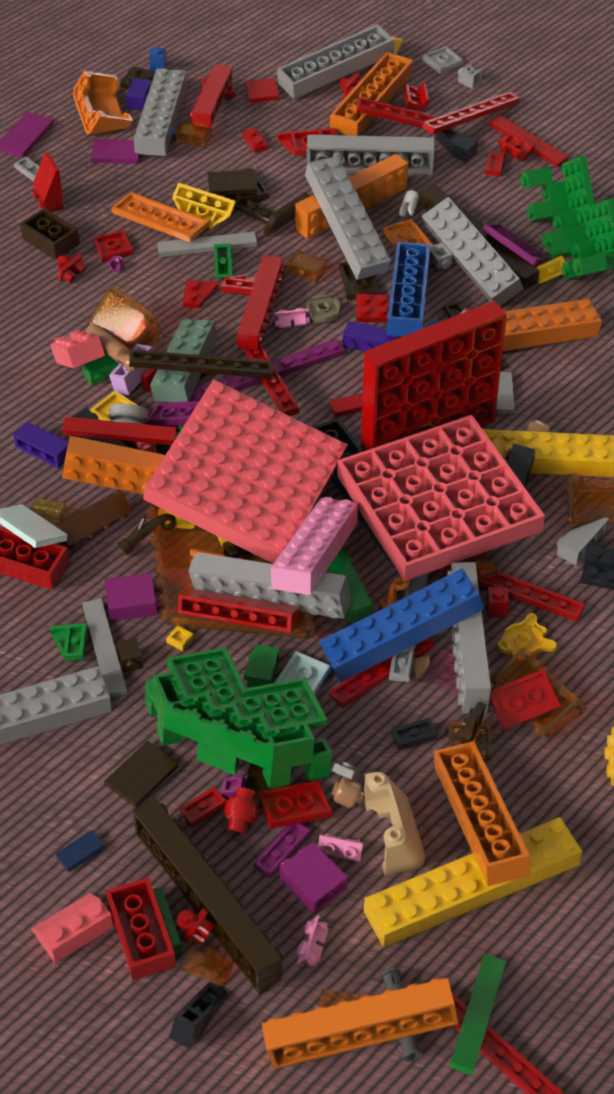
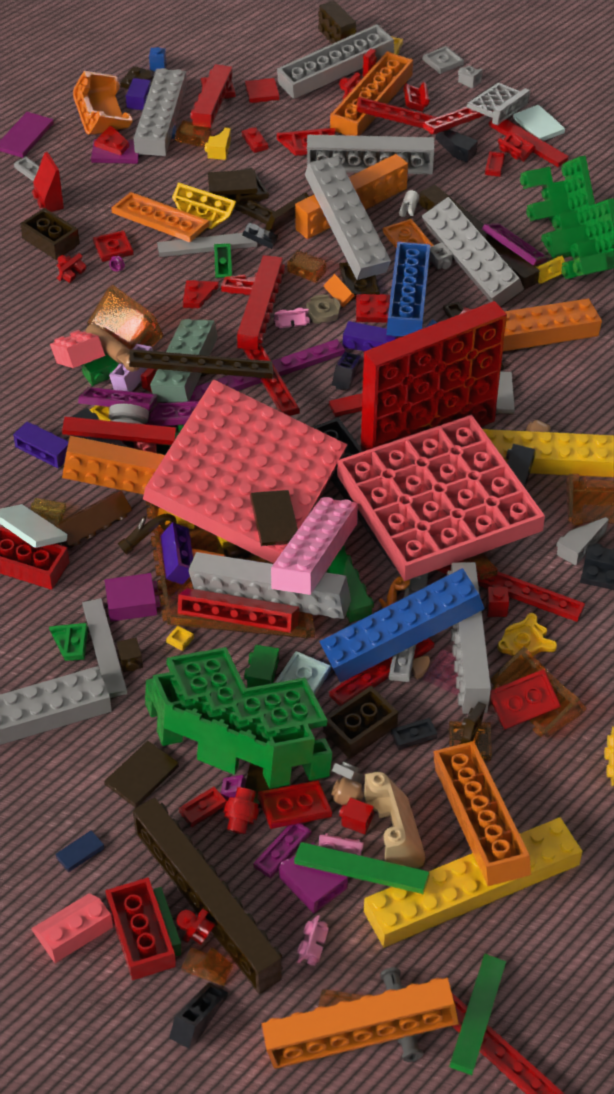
none -> magenta tile [78,387,157,411]
none -> red wing [94,126,129,155]
none -> dark purple brick [160,522,193,585]
none -> yellow arch [205,128,231,160]
none -> black plate [242,222,278,249]
none -> dark brown tile [250,490,298,546]
none -> green tile [294,842,429,894]
none -> dark brown brick [318,0,356,44]
none -> orange tile [323,274,355,307]
none -> dark brown brick [323,686,398,759]
none -> black slope [332,352,361,390]
none -> red brick [339,798,374,834]
none -> red plate [363,48,377,77]
none -> light grey fence [467,83,530,125]
none -> light aqua tile [513,105,565,141]

